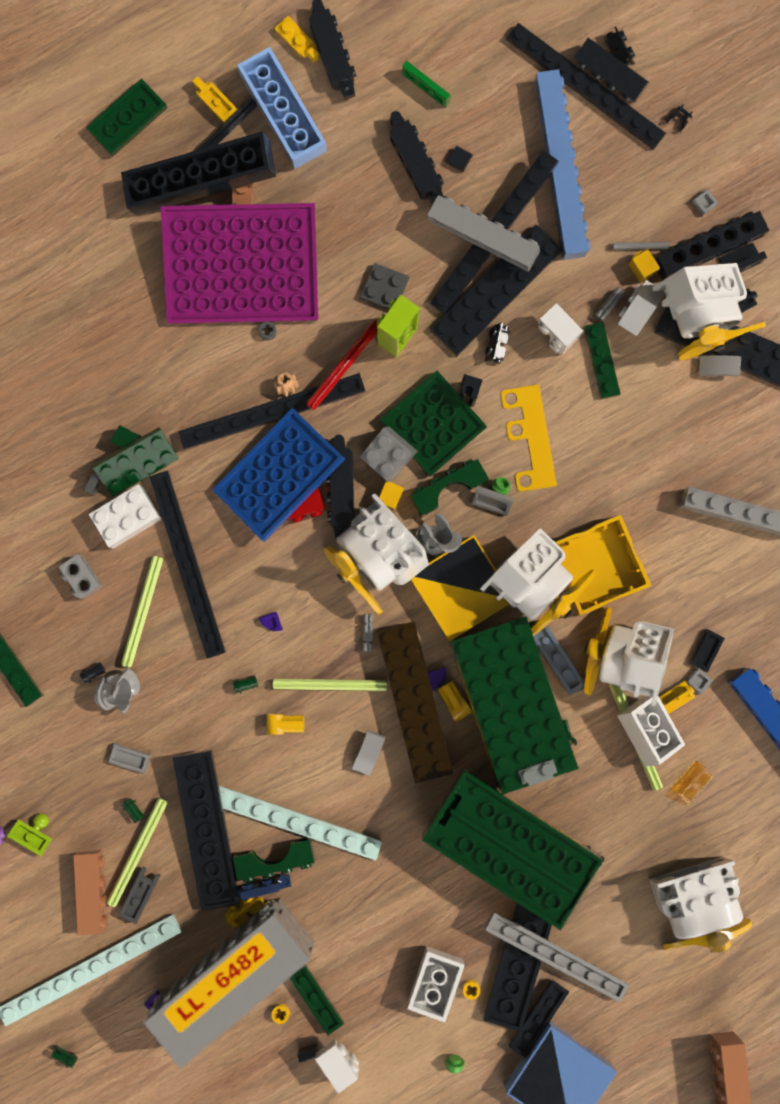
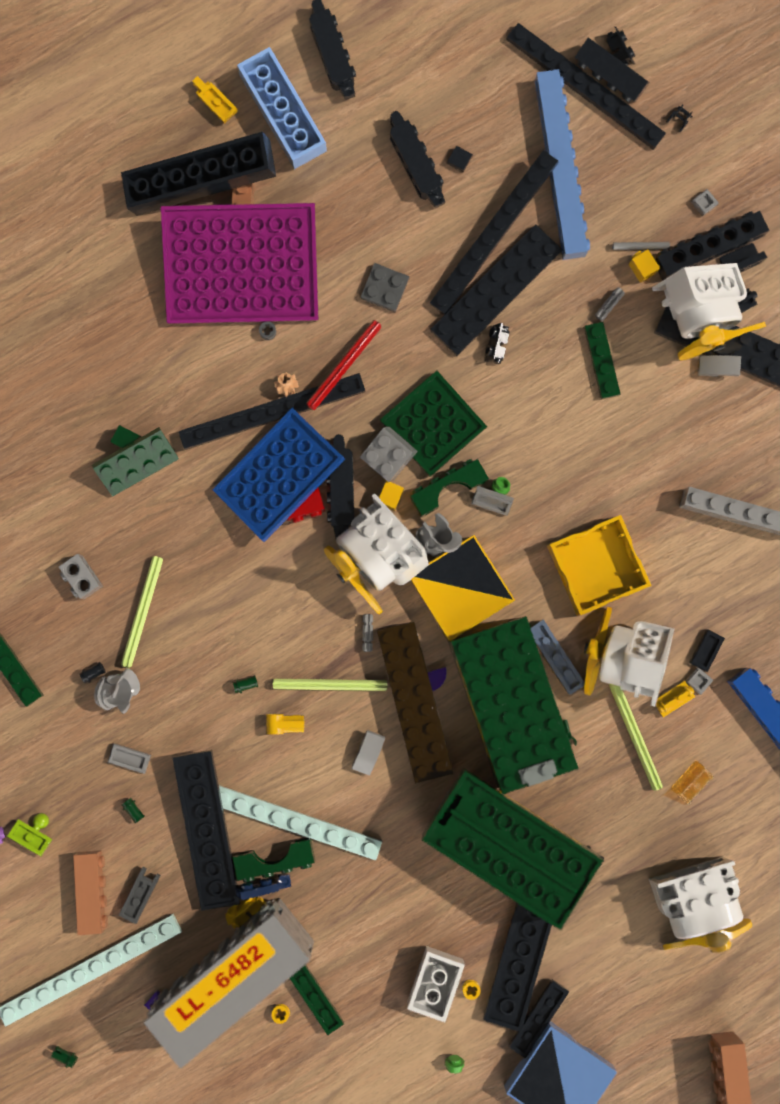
dark grey tile [84,474,102,495] -> none
dark green plate [86,78,168,157] -> none
white brick [89,484,162,549] -> none
yellowish green axle [107,798,168,907] -> none
black plate [149,470,226,659] -> none
black axle [195,97,257,151] -> none
dark purple tile [259,612,283,631] -> none
yellow hinge [275,16,319,63] -> none
black tile [297,1043,319,1062] -> none
white brick [315,1039,359,1093] -> none
lime brick [377,295,420,358] -> none
green tile [402,60,450,108] -> none
light grey brick [427,195,540,272] -> none
yellow piece [438,681,472,722] -> none
black hinge [460,374,483,407] -> none
white brick [481,528,596,636] -> none
light grey plate [484,911,629,1002] -> none
yellow piece [501,384,557,492] -> none
white brick [538,303,583,355] -> none
white brick [617,696,685,767] -> none
white brick [618,280,665,336] -> none

